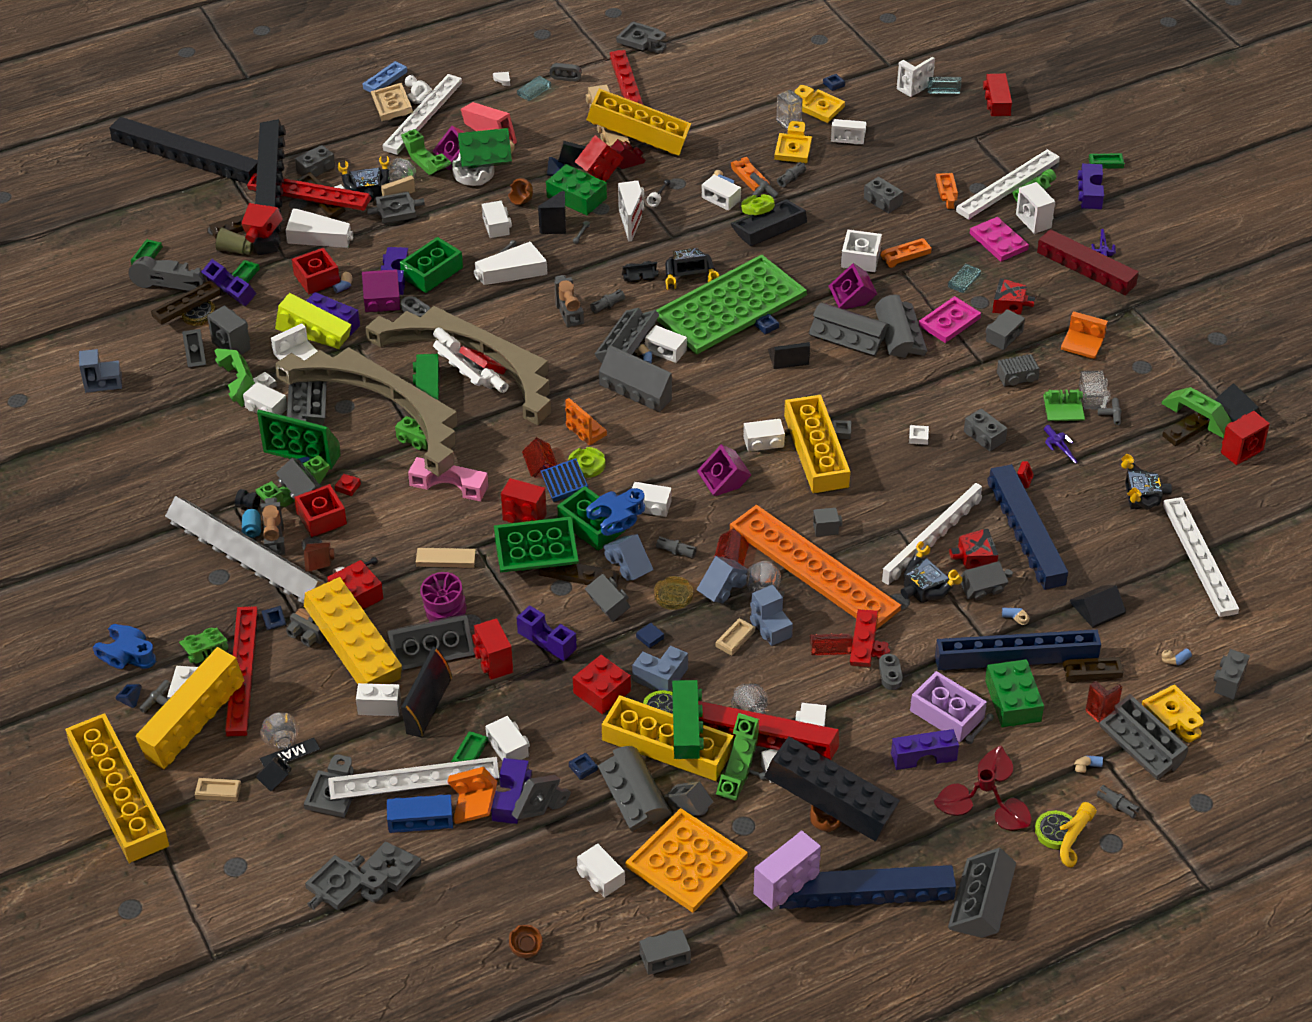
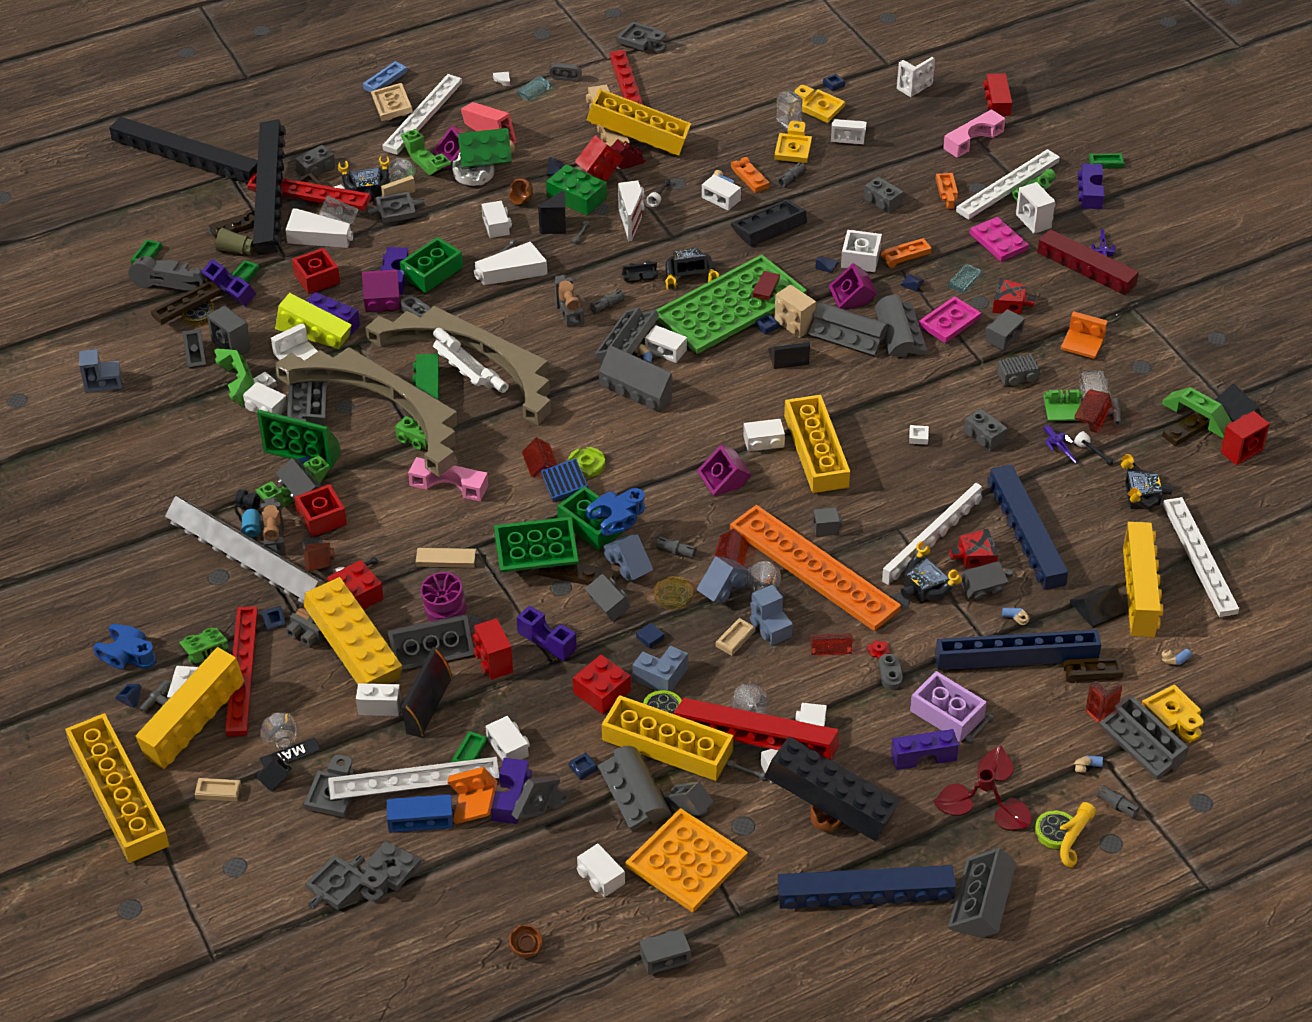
red torso [242,203,283,242] -> none
arm [333,272,352,293] -> none
red plate [335,474,361,496] -> none
white piece [405,75,432,104] -> none
red tile [459,346,506,375] -> none
red brick [501,478,547,523] -> none
black slope [558,141,586,168] -> none
orange bracket [565,398,607,445] -> none
white brick [632,482,671,517] -> none
green brick [672,680,704,759] -> none
bright green slope [716,713,759,801] -> none
lime tile [741,194,775,215] -> none
dark grey piece [750,172,778,198] -> none
lavender brick [754,831,821,910] -> none
dark grey plate [832,420,851,439] -> none
red plate [850,609,878,667] -> none
clear light blue tile [928,77,961,94] -> none
green brick [985,659,1044,727] -> none
red tile [1017,461,1034,488] -> none
dark grey brick [1213,649,1250,699] -> none
none -> clear brick [319,196,359,229]
none -> dark red tile [752,271,780,301]
none -> tan brick [775,285,816,338]
none -> dark blue slope [815,256,838,273]
none -> dark blue slope [901,274,924,291]
none -> bright pink arch [943,109,1005,158]
none -> clear red panel [1074,389,1113,433]
none -> hinge [1074,431,1113,465]
none -> yellow brick [1123,522,1163,637]

